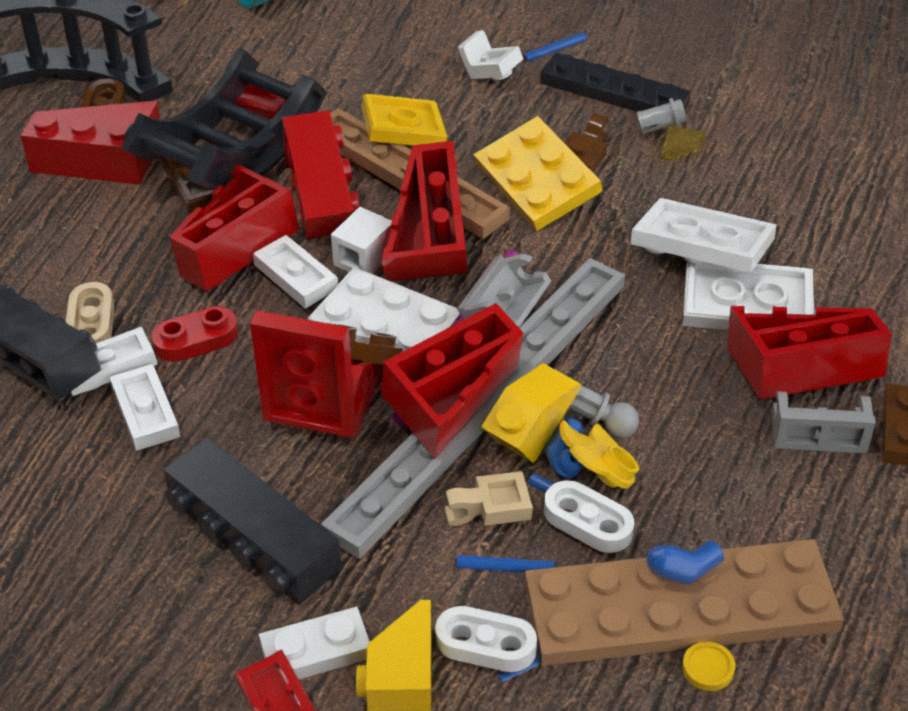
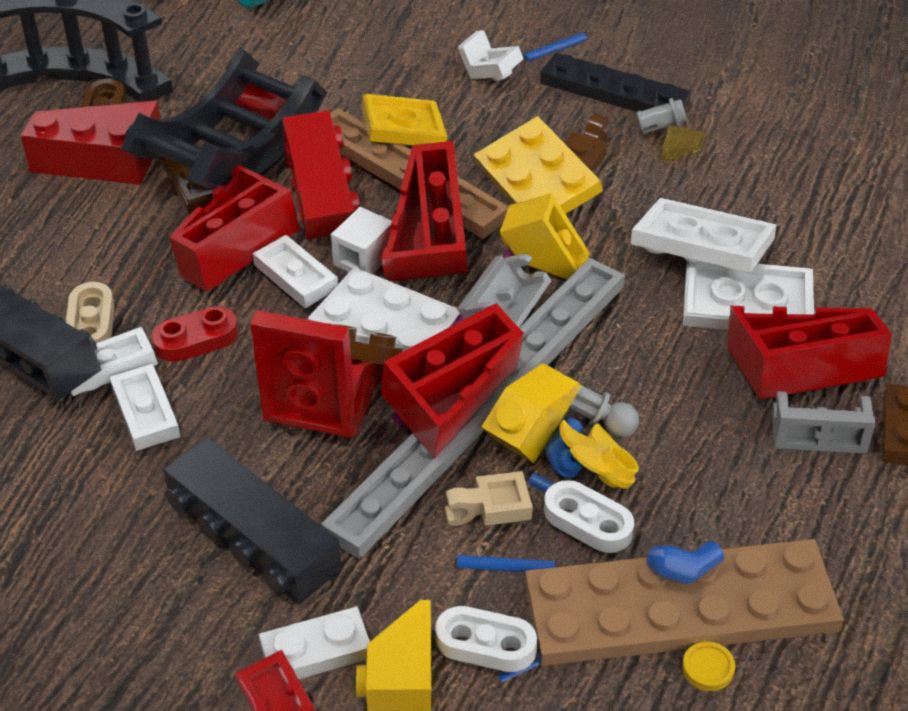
none -> yellow slope [500,193,590,280]

